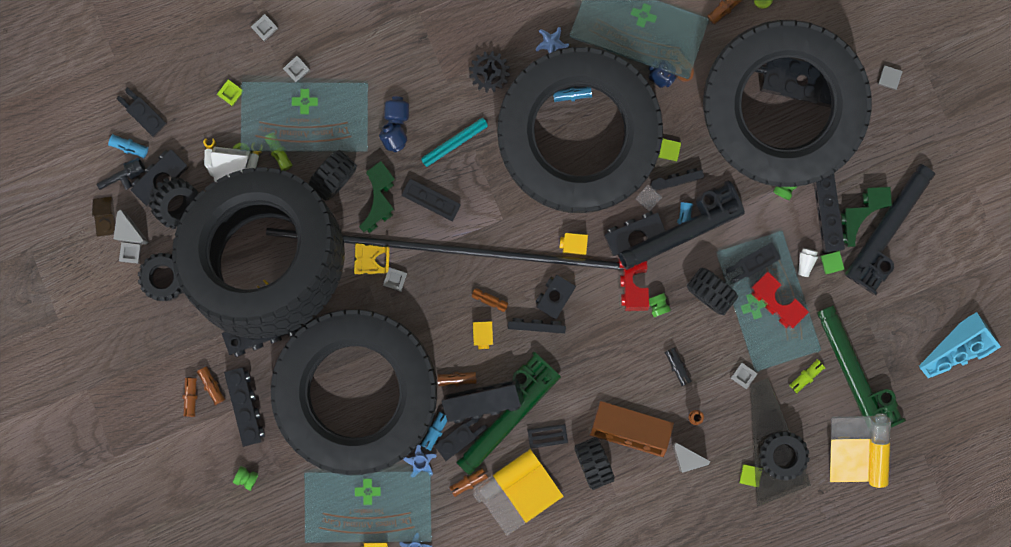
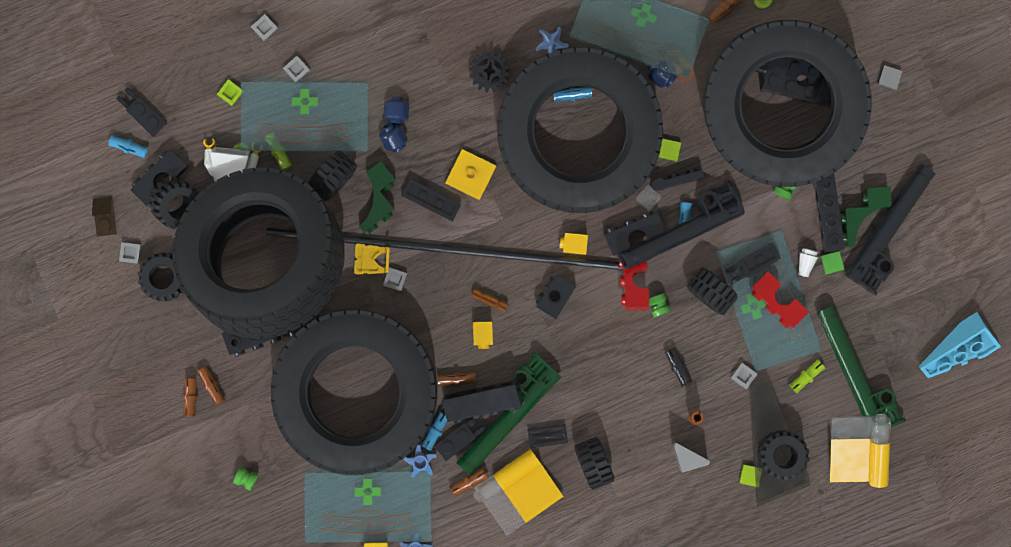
black piece [97,158,145,190] -> none
light grey slope [113,210,149,245] -> none
black brick [224,367,265,447] -> none
teal axle [421,118,488,167] -> none
black plate [508,318,566,334] -> none
dark orange brick [590,401,674,458] -> none
none -> yellow plate [445,149,496,201]

